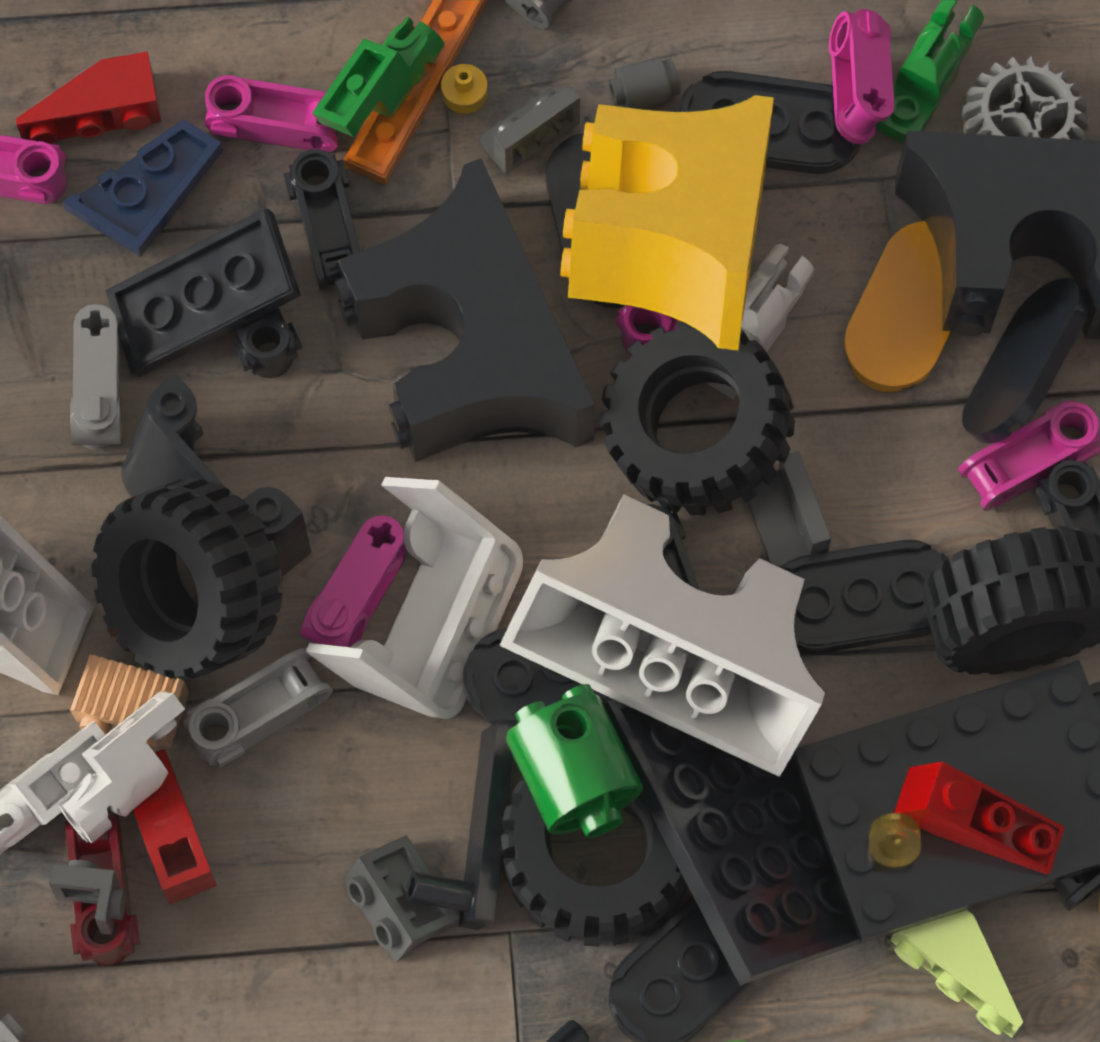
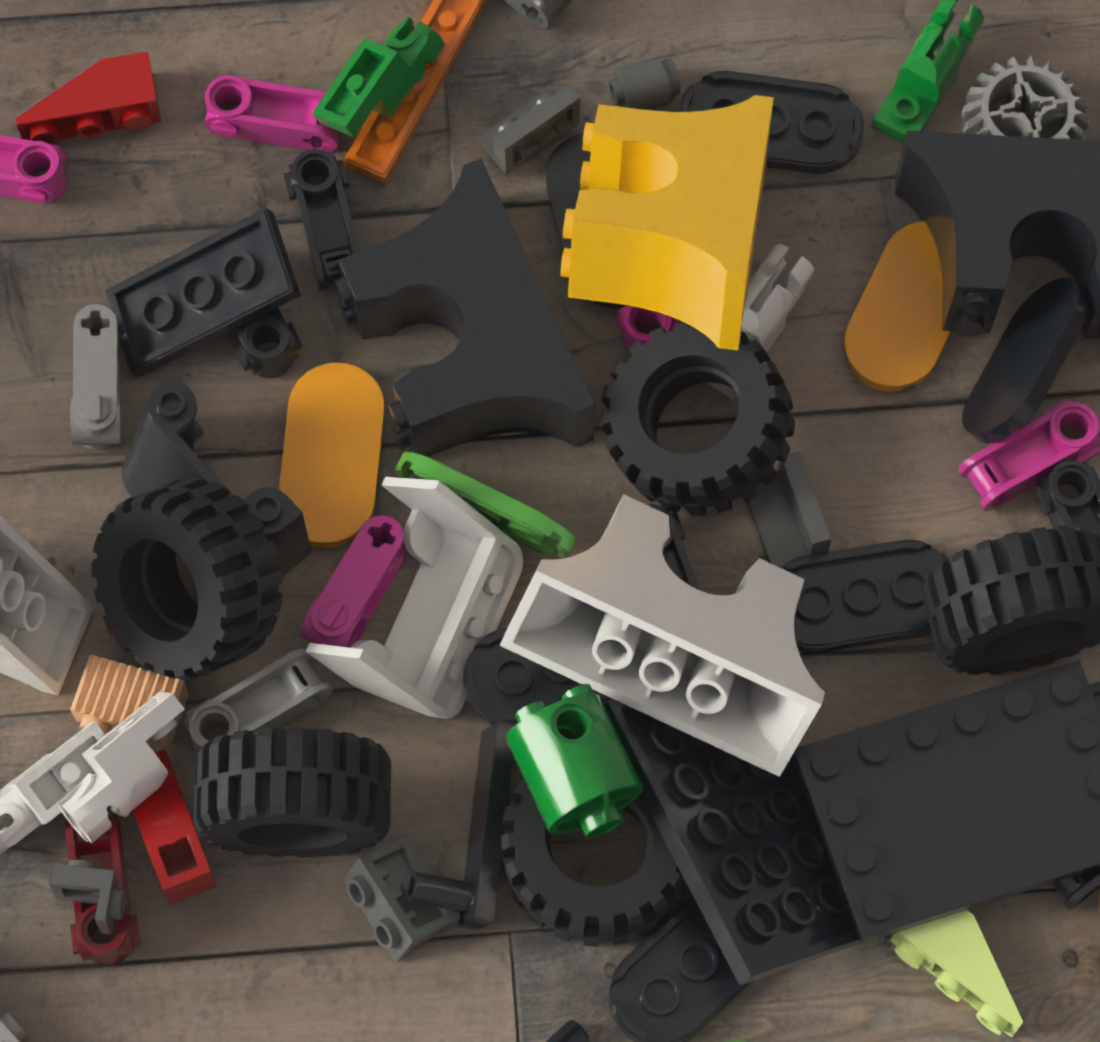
dark blue wing [62,119,223,257] -> none
yellow tile [441,64,488,114] -> none
dark pink piece [829,9,894,144] -> none
clear yellow tile [869,813,921,867] -> none
red slope [893,761,1065,875] -> none
none -> black tyre [194,727,391,857]
none -> light orange tile [279,363,385,548]
none -> bright green tile [395,451,577,559]

